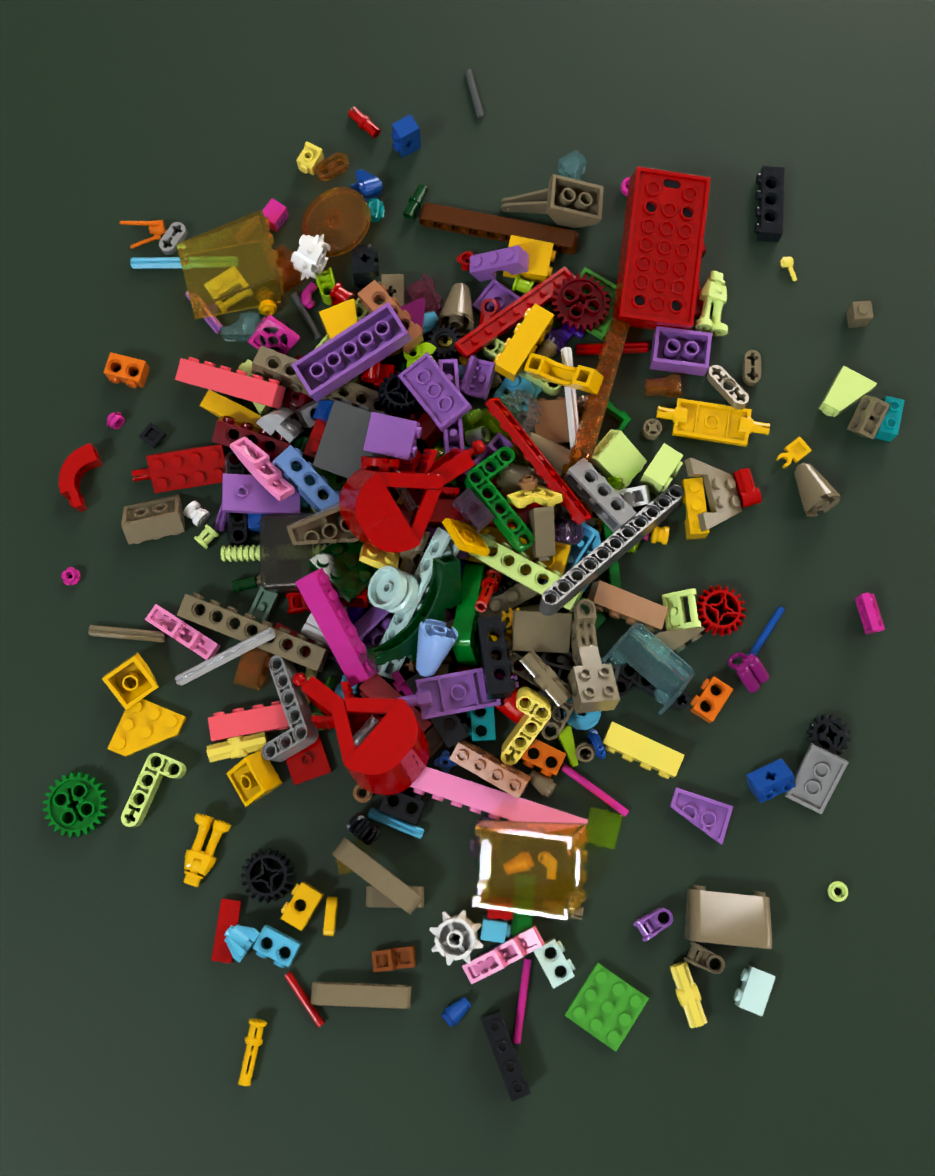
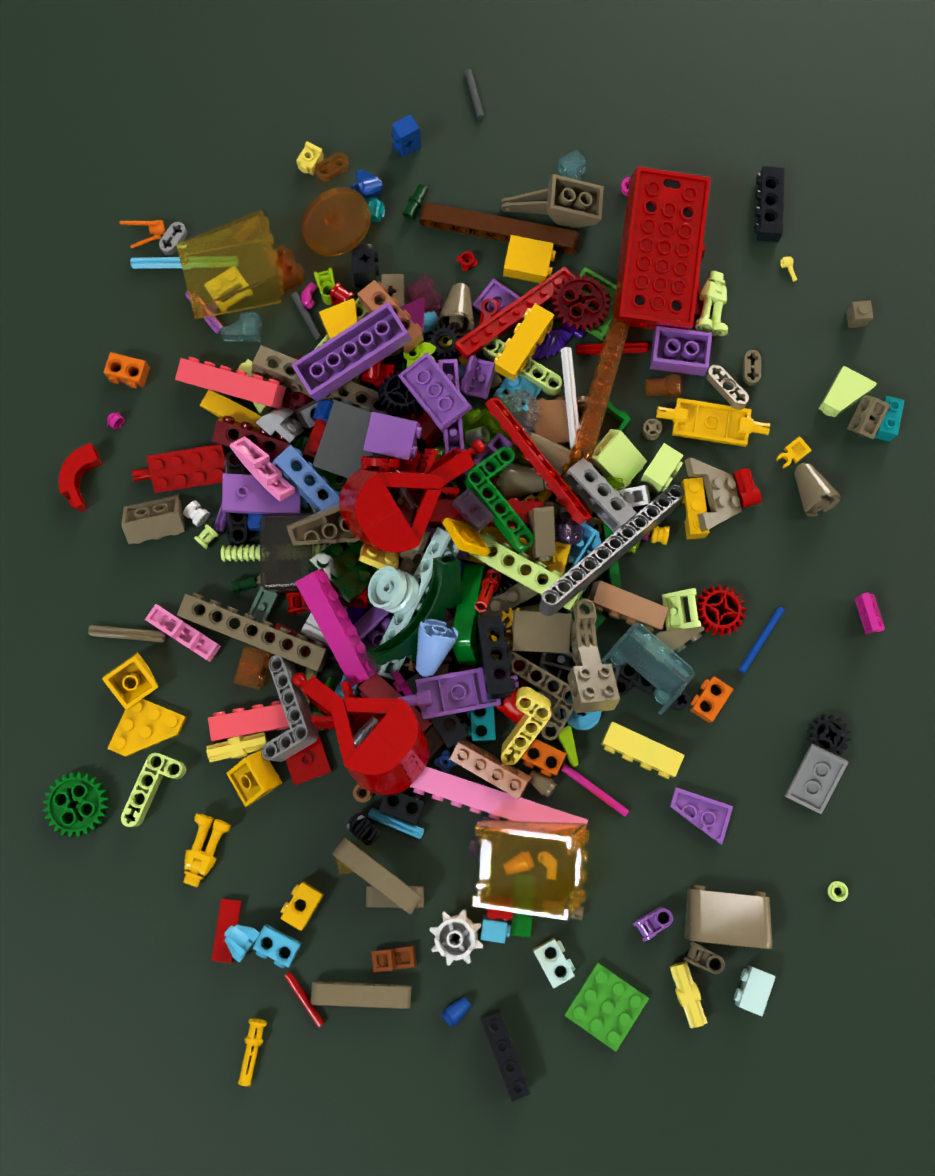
dark pink plate [61,567,80,586] -> none
black plate [139,422,167,449] -> none
light grey axle [175,627,276,686] -> none
black gear [241,848,296,903] -> none
dark pink piece [248,314,300,355] -> none
dark pink brick [259,198,289,232] -> none
yellow plate [259,299,277,316] -> none
white brick [291,234,331,280] -> none
yellow beam [323,896,338,936] -> none
red pin [348,107,381,139] -> none
bright pink slope [462,926,545,984] -> none
medium lavender arch [469,245,529,282] -> none
light yellow plate [507,484,563,508] -> none
lime bush [512,275,535,294] -> none
dark pink bar [512,958,532,1044] -> none
medium nougat plate [519,475,538,491] -> none
dark tan piece [520,650,572,707] -> none
yellow arch [524,353,604,395] -> none
dark tan cone [536,338,558,358] -> none
dark tan cone [575,741,595,762] -> none
clear neon green piece [582,807,623,850] -> none
blue gear [587,729,606,760] -> none
magenta piece [728,652,769,693] -> none
blue brick [746,758,796,803] -> none

